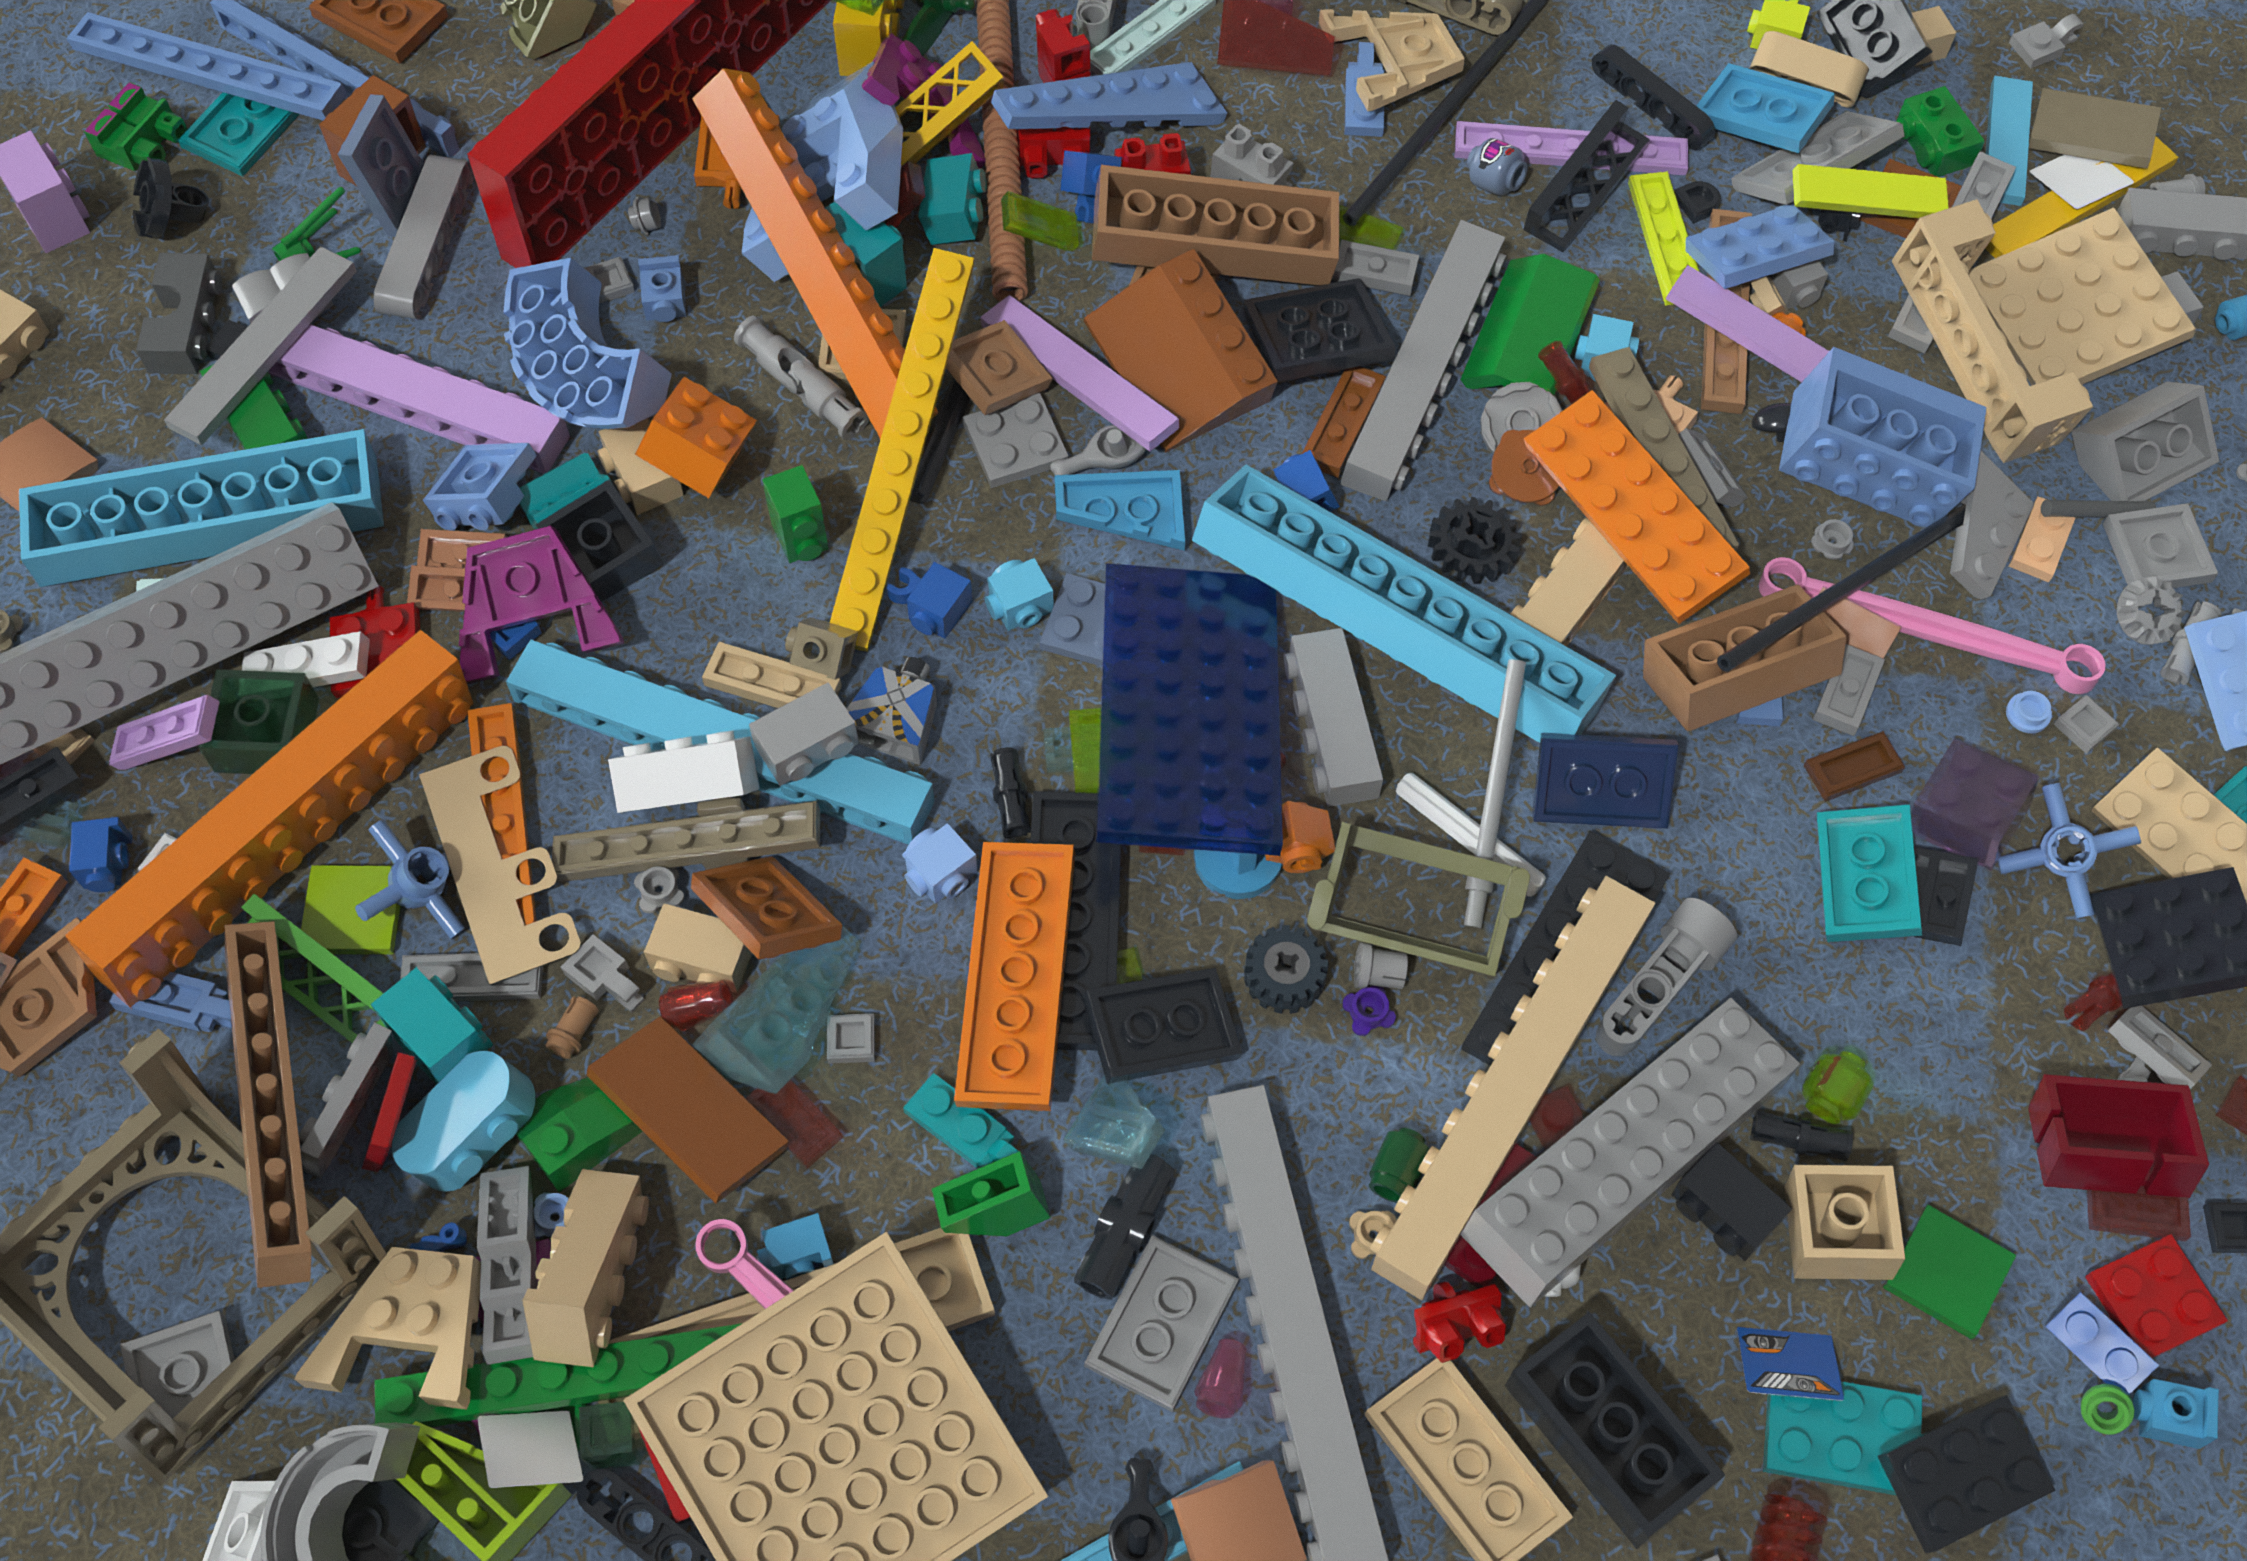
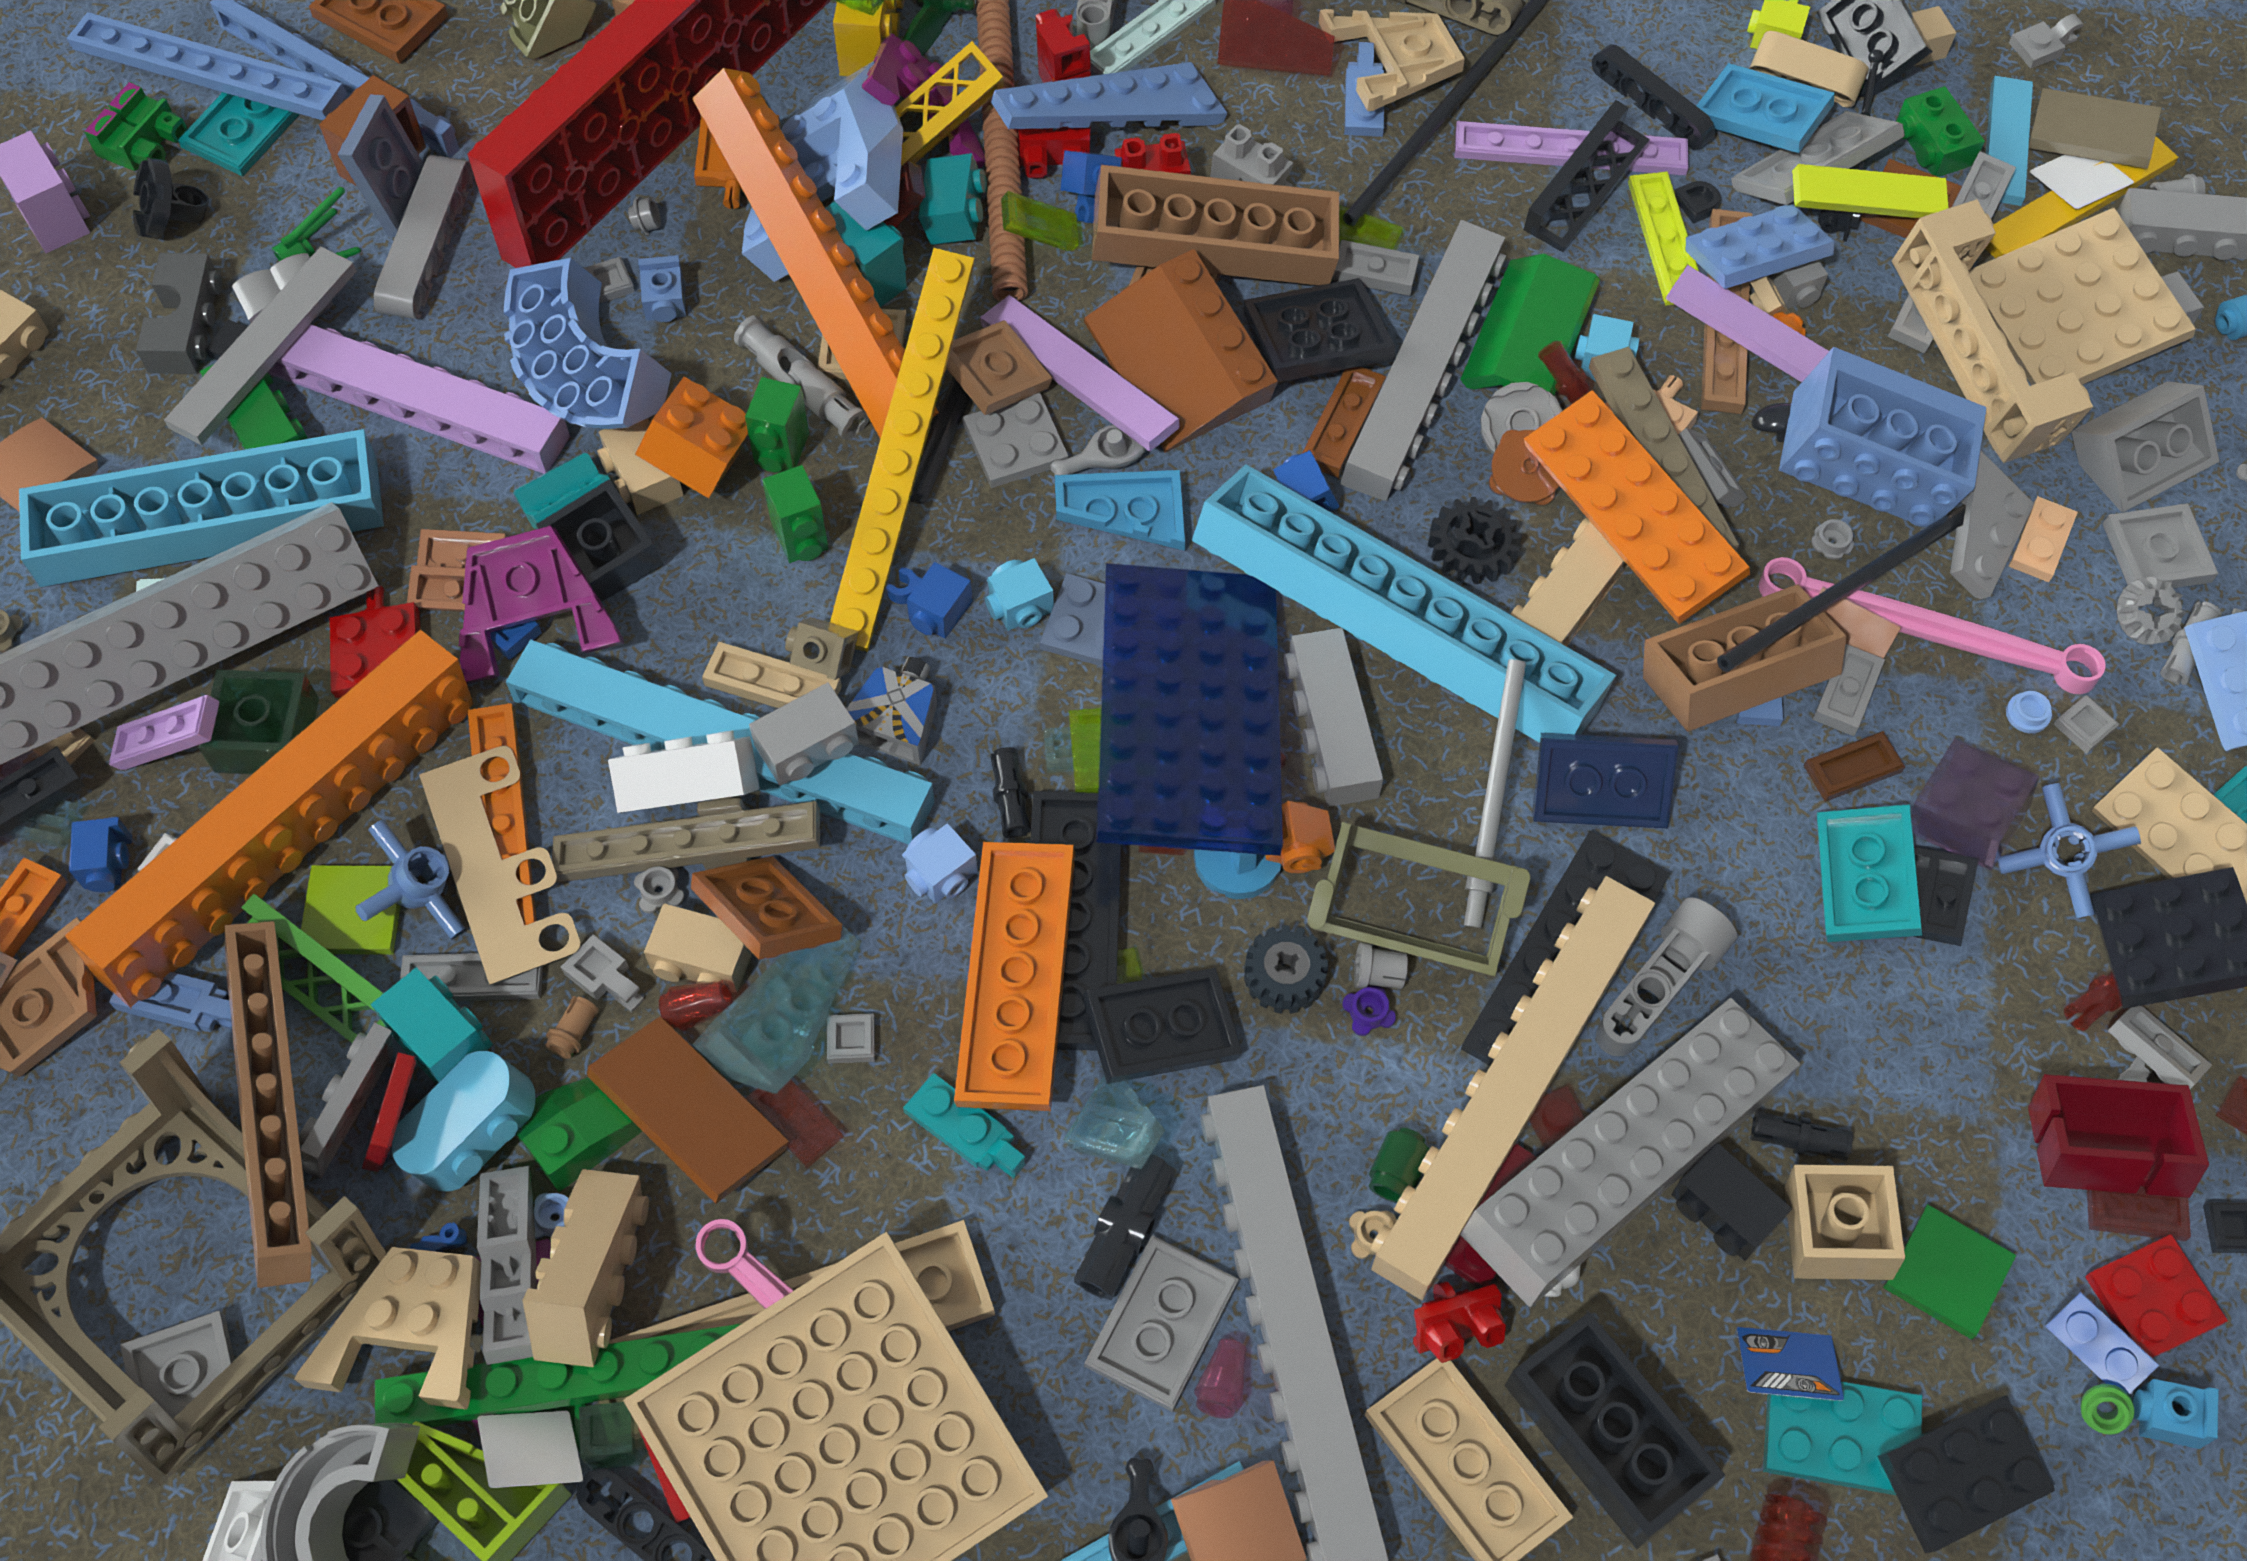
white plate [239,631,370,697] -> none
medium blue plate [423,443,537,531] -> none
dark azure brick [757,1213,834,1280] -> none
green slope [932,1151,1051,1237] -> none
white axle [1396,773,1546,897] -> none
sand blue head [1467,138,1528,196] -> none
clear neon green head [1802,1051,1874,1124] -> none
dark grey bar [2041,500,2156,517] -> none
none -> green brick [745,377,809,473]
none -> black hinge [1860,49,1884,116]

